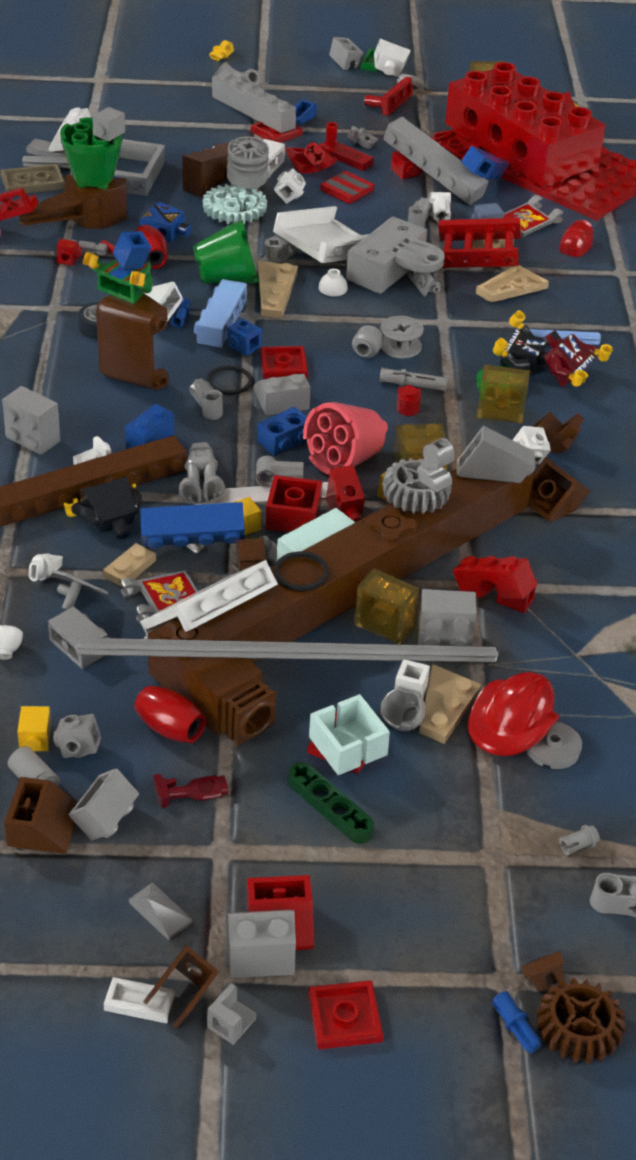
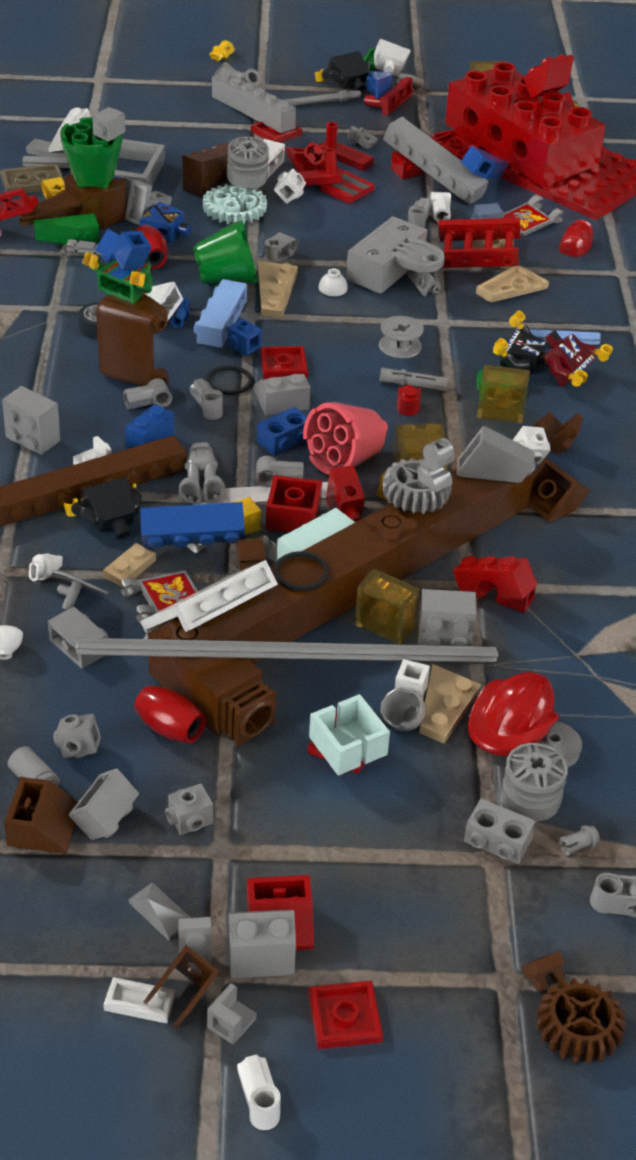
yellow brick [17,706,51,752] -> none
red plate [57,239,82,266] -> none
dark red piece [153,774,228,808] -> none
white panel [273,206,369,263] -> none
dark green beam [288,762,374,844] -> none
blue slope [294,99,317,125] -> none
light grey hinge [329,37,363,70] -> none
light grey head [352,325,384,358] -> none
blue axle [491,991,542,1054] -> none
none -> green slope [33,213,100,244]
none -> yellow piece [41,177,65,199]
none -> blue brick [96,229,120,263]
none -> light grey piece [123,378,172,410]
none -> light grey bracket [125,180,172,225]
none -> light grey brick [165,783,213,835]
none -> light grey plate [178,917,212,968]
none -> white piece [237,1055,280,1130]
none -> light grey bar [282,90,361,106]
none -> red piece [287,148,343,186]
none -> black torso [315,51,370,92]
none -> blue slope [366,72,393,98]
none -> light grey brick [464,799,536,864]
none -> light grey wheel [501,743,568,822]
none -> red slope [523,54,574,98]

